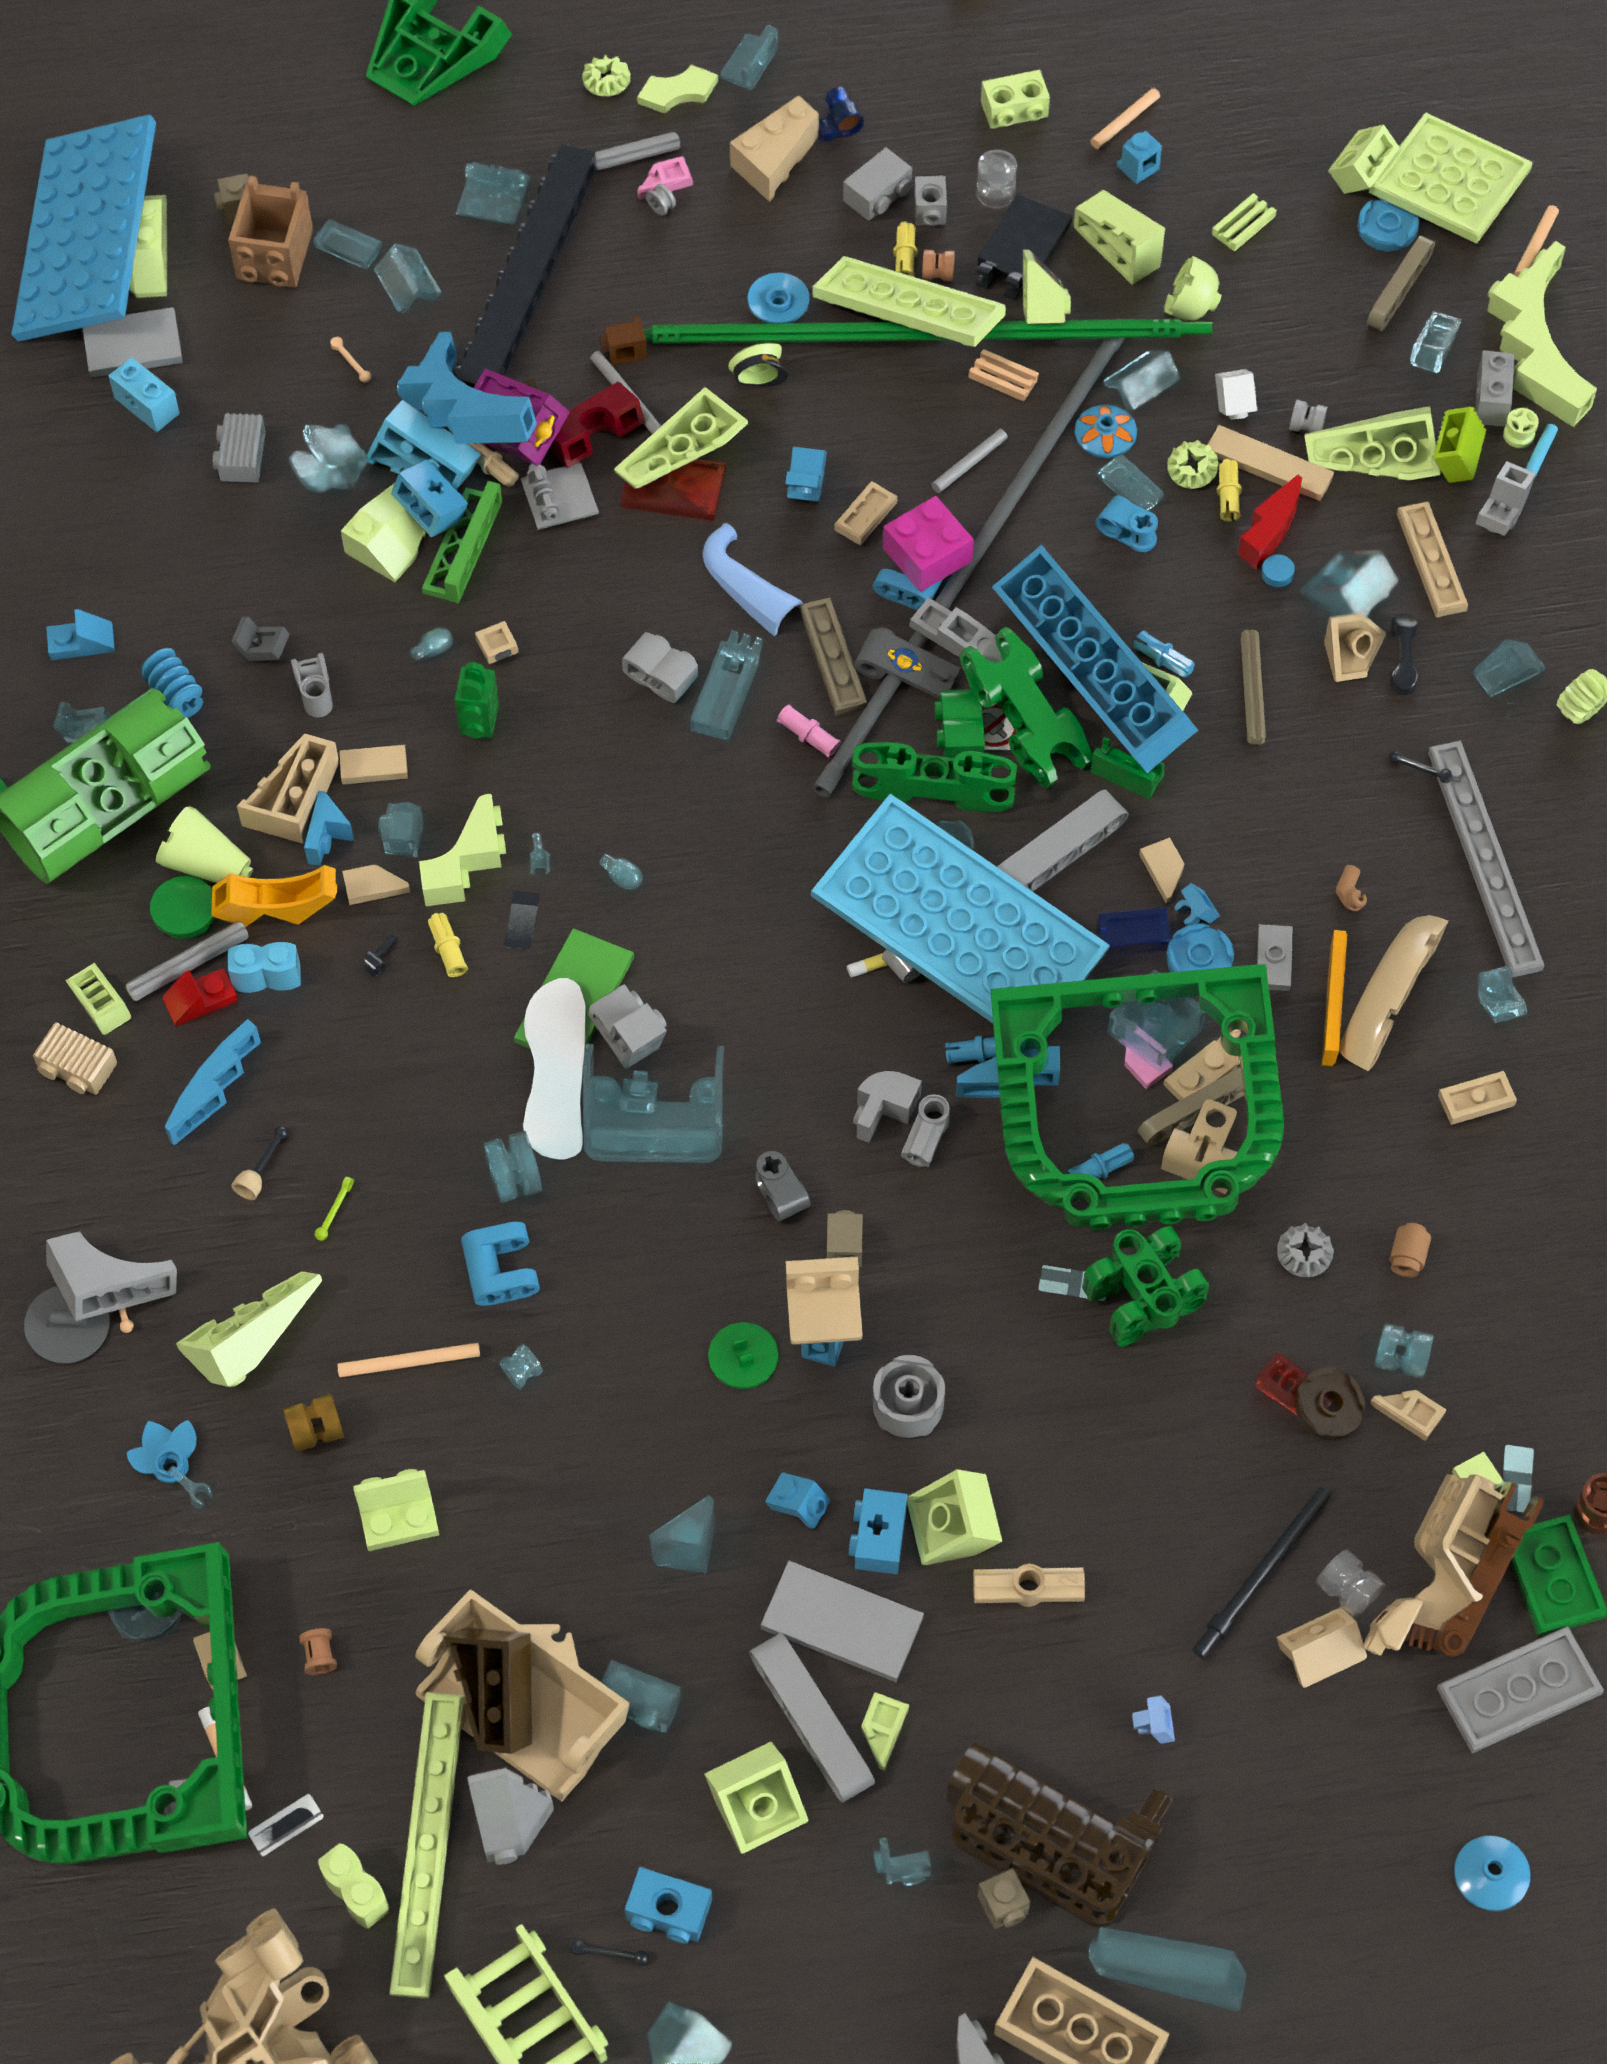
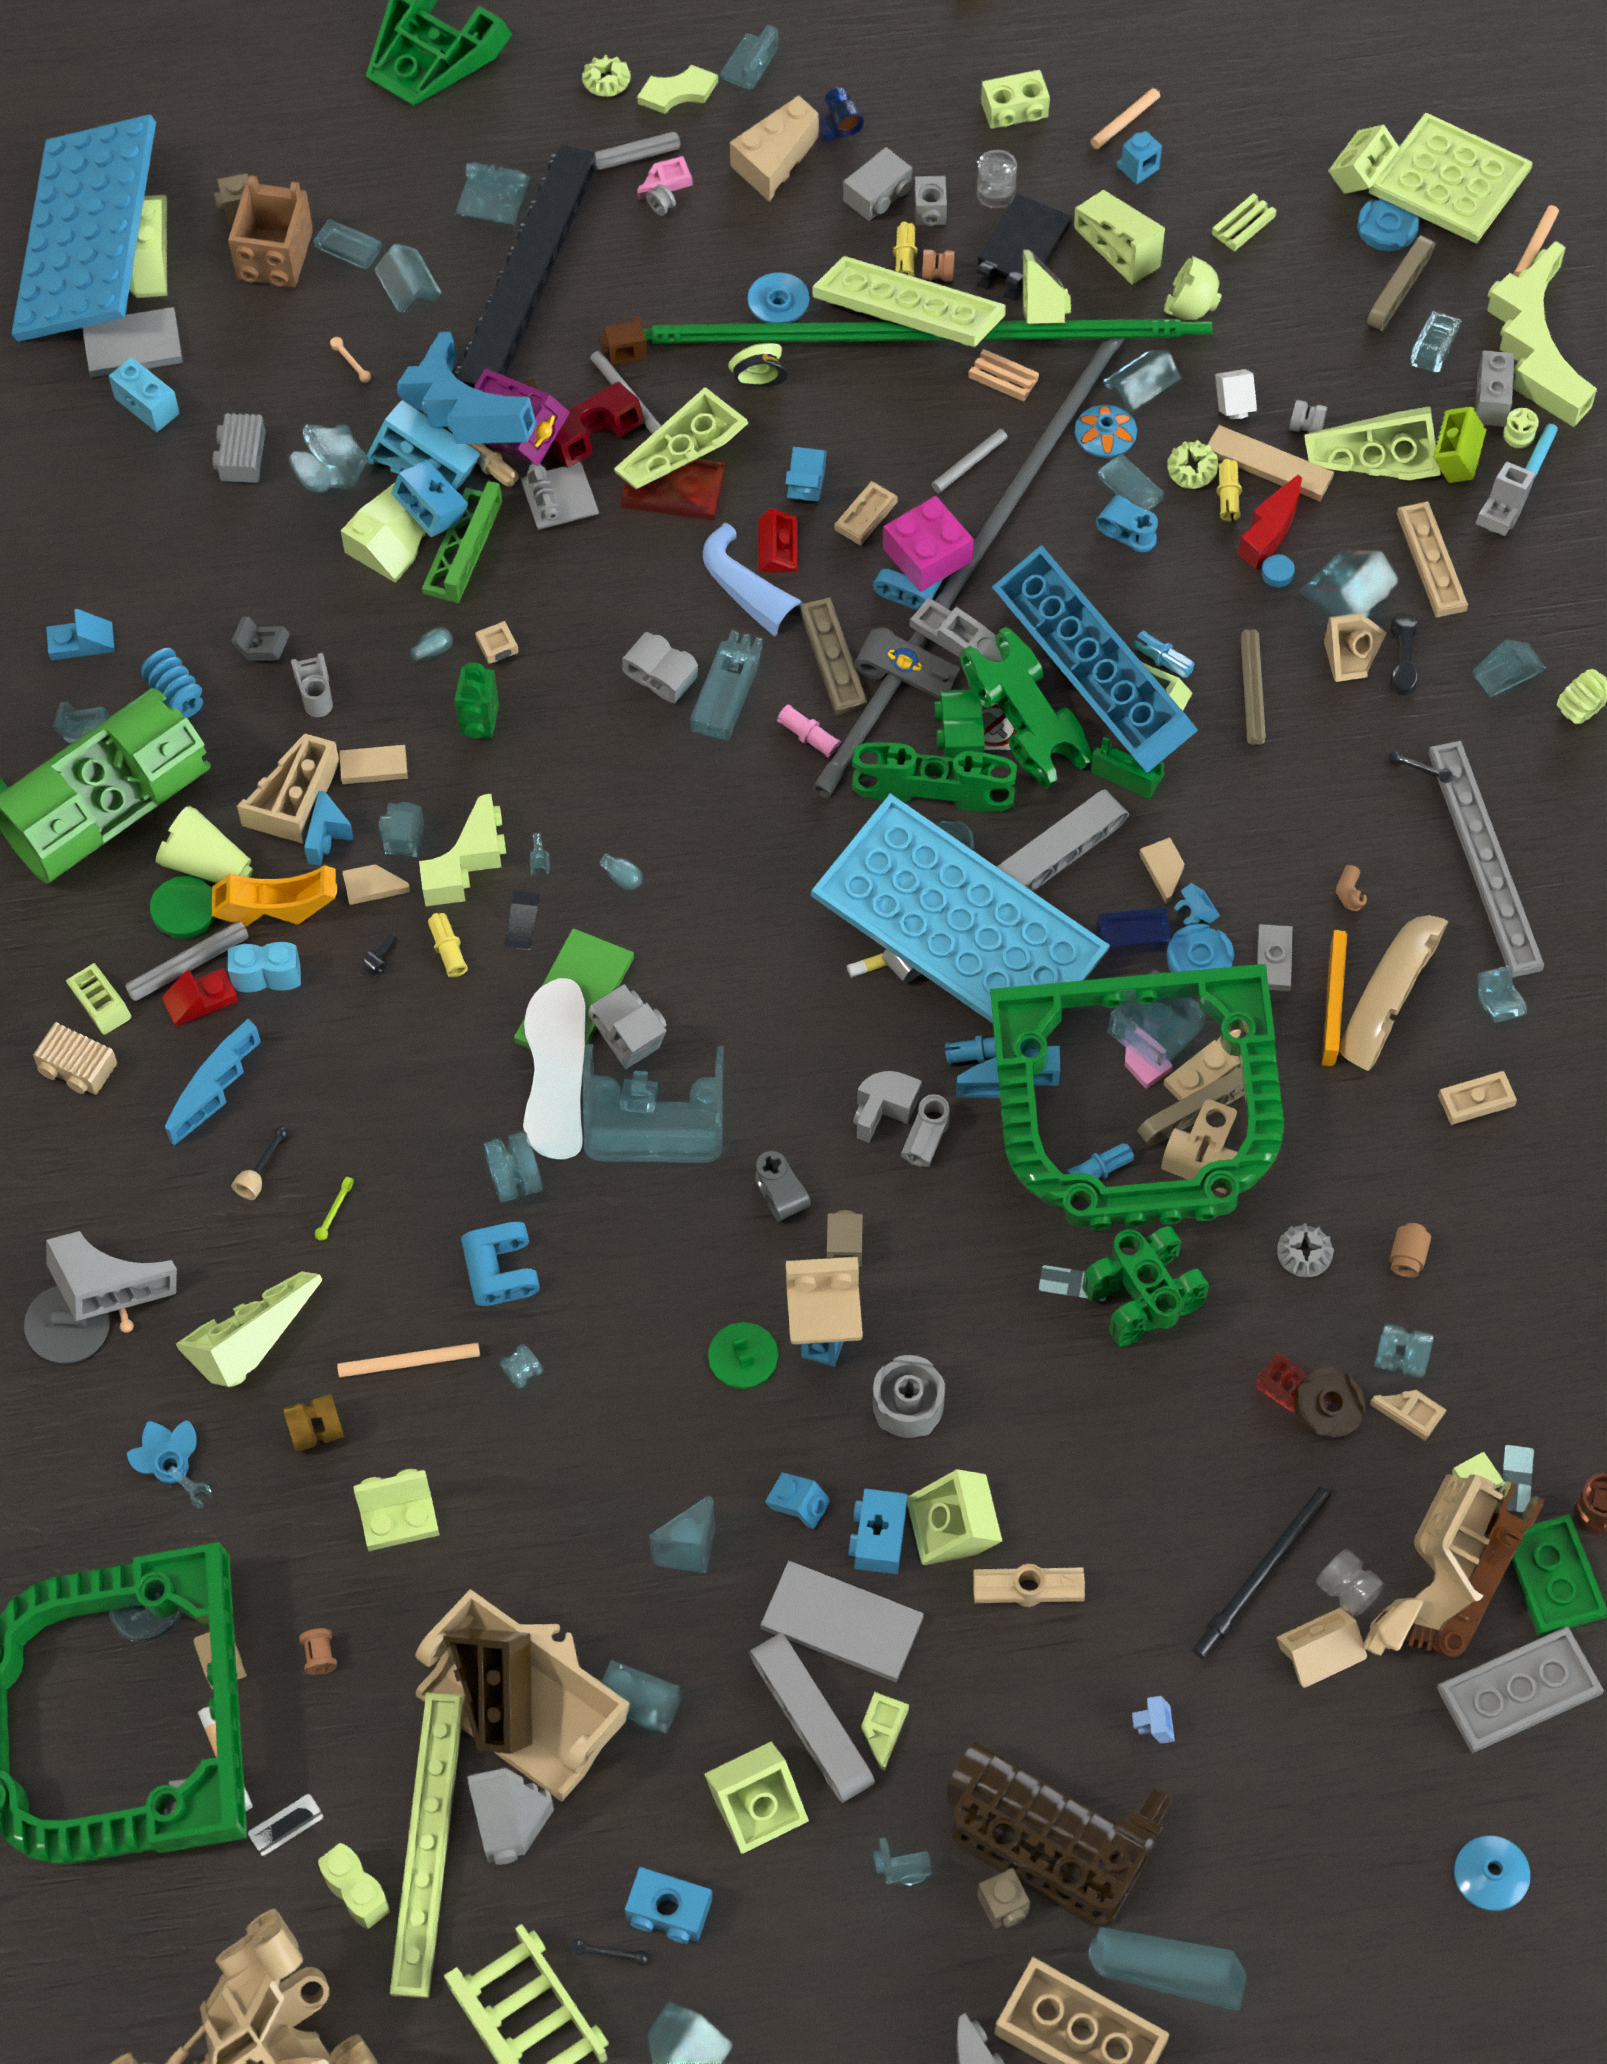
none -> red slope [758,508,798,572]

